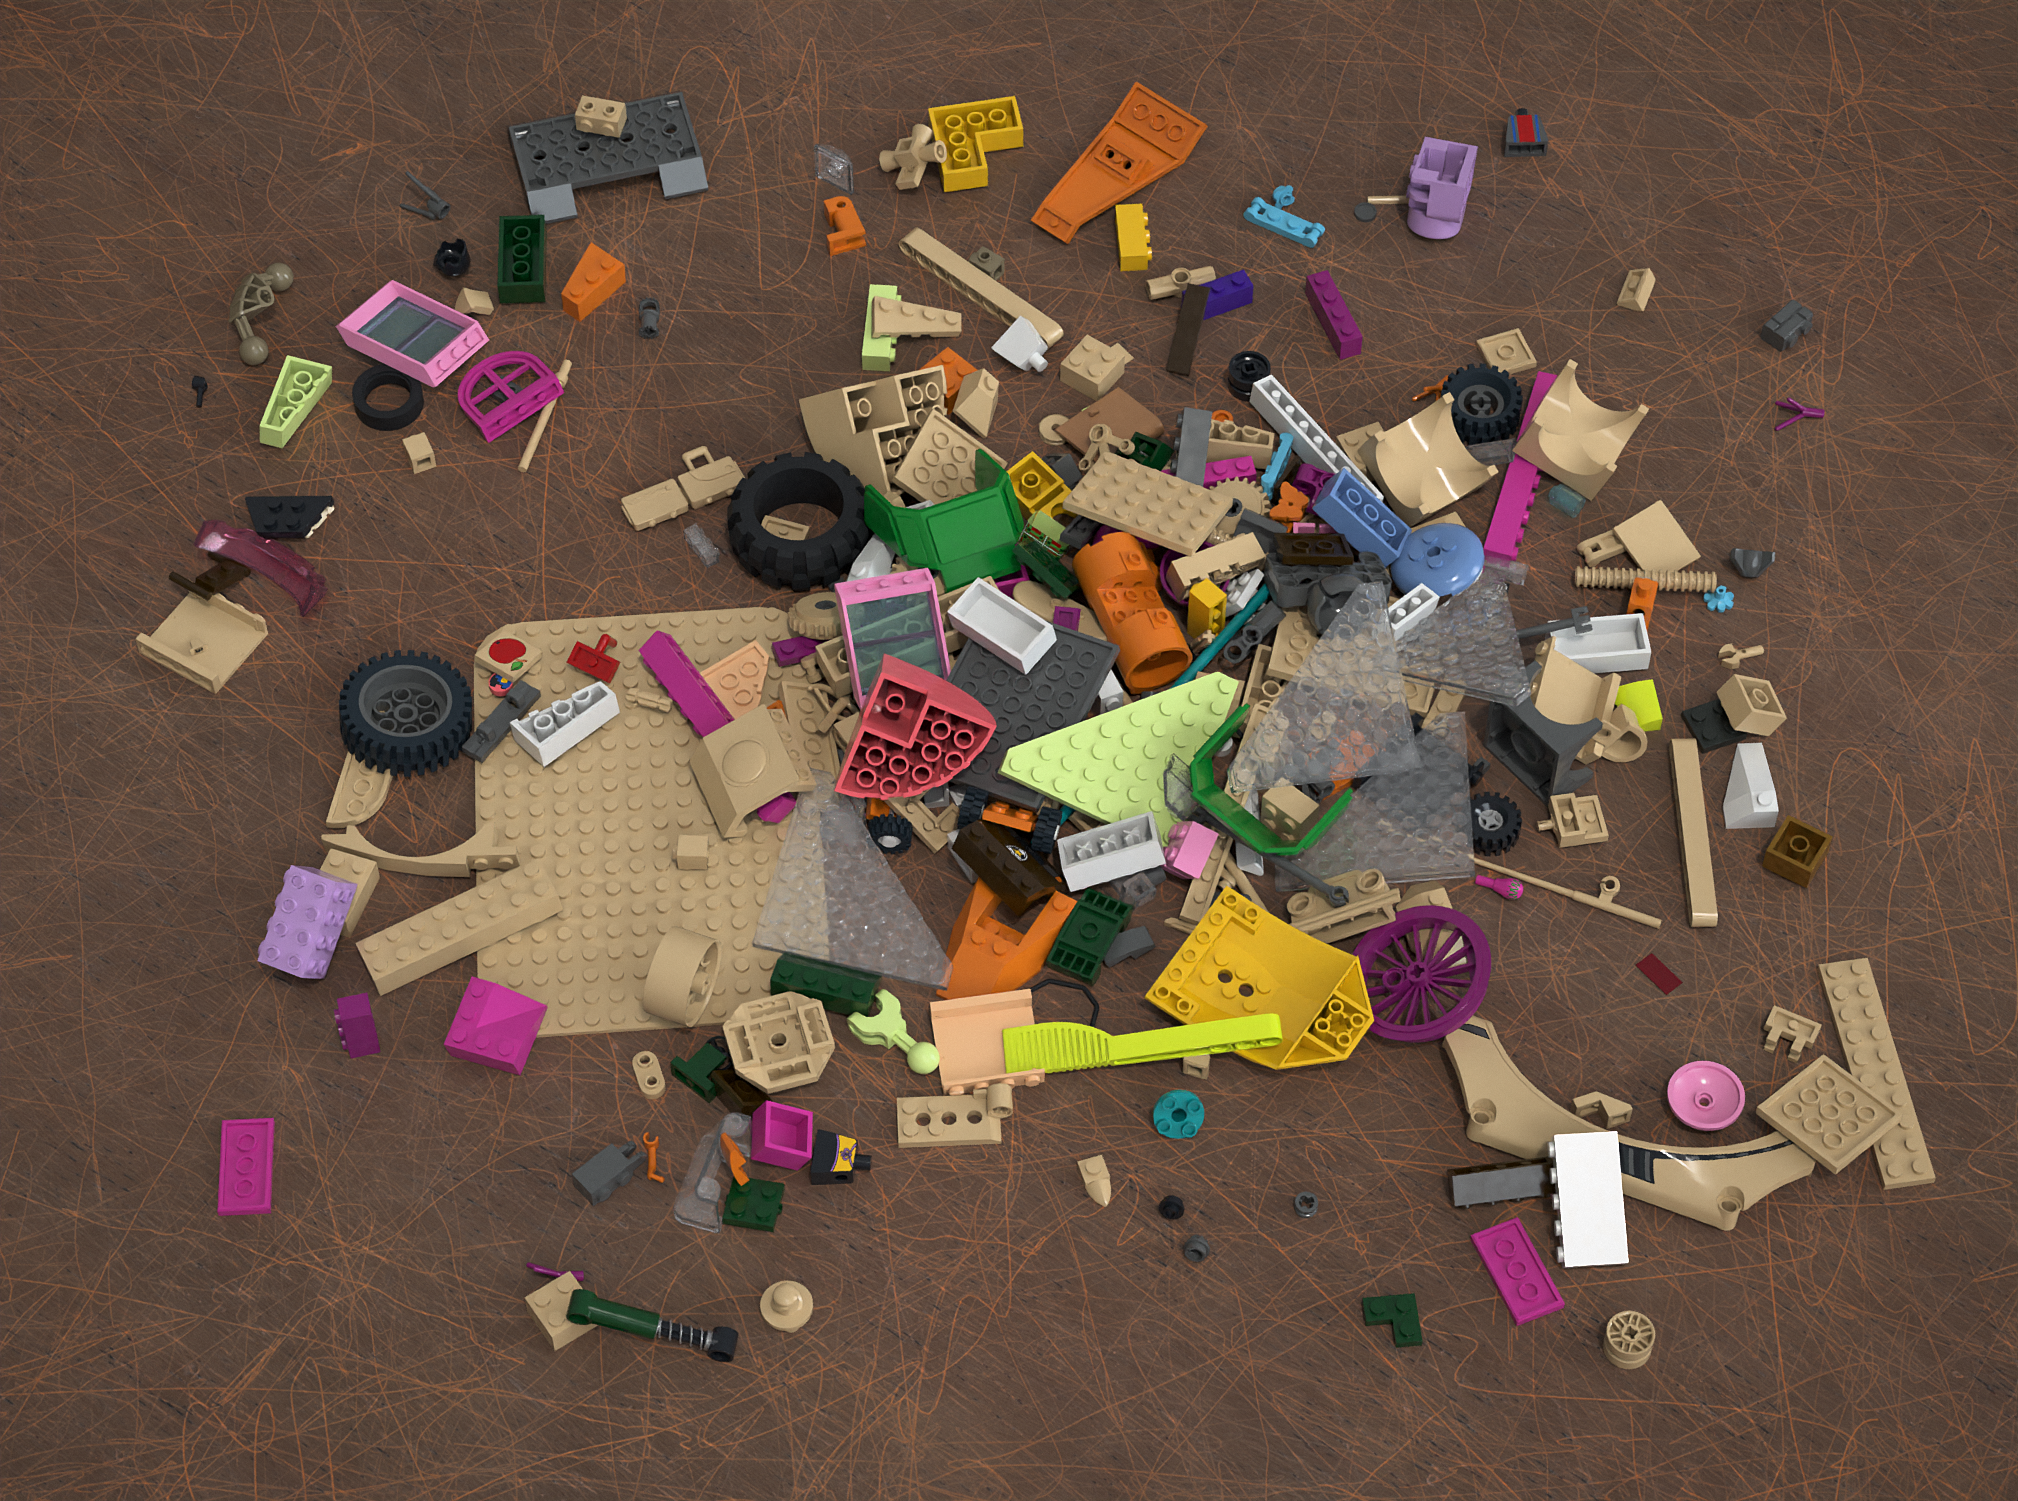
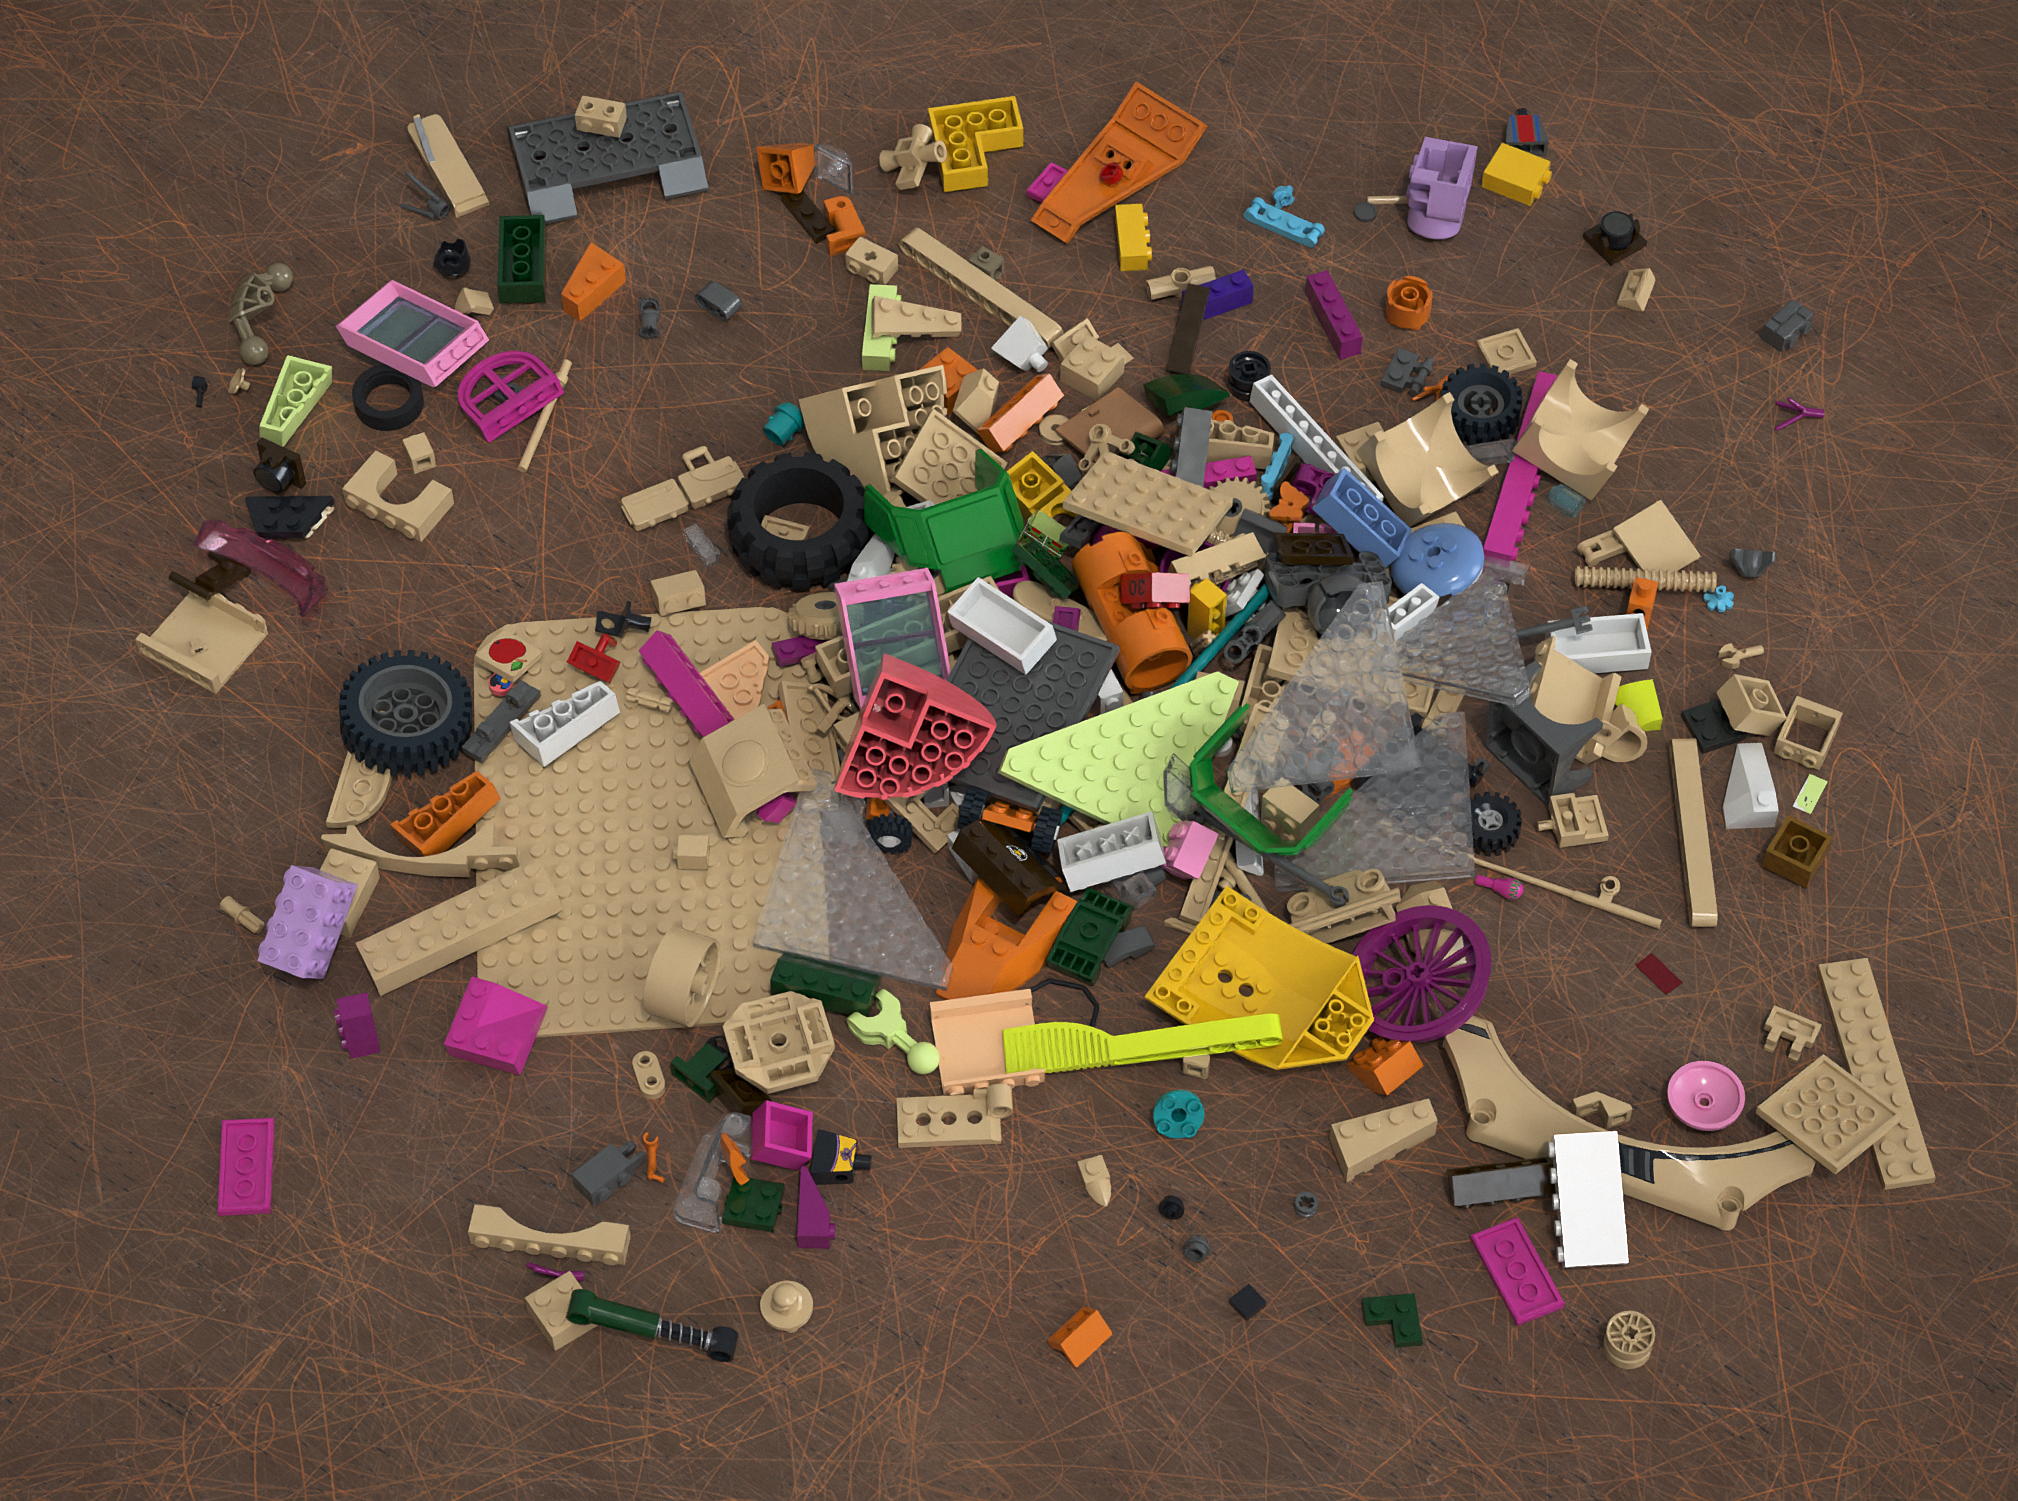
none -> tan axle [220,896,265,934]
none -> tan plant [228,368,250,394]
none -> piece [253,437,306,494]
none -> tan arch [342,451,454,542]
none -> orange wedge [390,771,501,857]
none -> tan piece [408,114,489,218]
none -> tan arch [468,1204,630,1265]
none -> black bracket [595,601,652,638]
none -> tan brick [650,570,706,616]
none -> dark grey beam [695,281,742,322]
none -> orange slope [756,143,817,194]
none -> teal piece [762,402,805,446]
none -> dark brown plate [781,189,835,244]
none -> magenta slope [797,1166,835,1249]
none -> tan brick [845,237,898,285]
none -> brick [977,373,1064,453]
none -> dark pink plate [1026,162,1068,203]
none -> orange panel [1047,1306,1112,1367]
none -> tan plate [1050,318,1099,362]
none -> red tile [1100,163,1123,185]
none -> brick [1121,573,1190,609]
none -> dark green slope [1143,374,1230,416]
none -> black tile [1229,1284,1266,1321]
none -> tan wedge [1329,1098,1437,1183]
none -> orange slope [1346,1036,1424,1095]
none -> dark grey plate [1381,348,1434,396]
none -> orange brick [1385,276,1433,331]
none -> yellow brick [1482,143,1552,206]
none -> piece [1583,211,1647,266]
none -> tan window [1774,696,1843,770]
none -> yellowish green sticker [1793,774,1828,814]

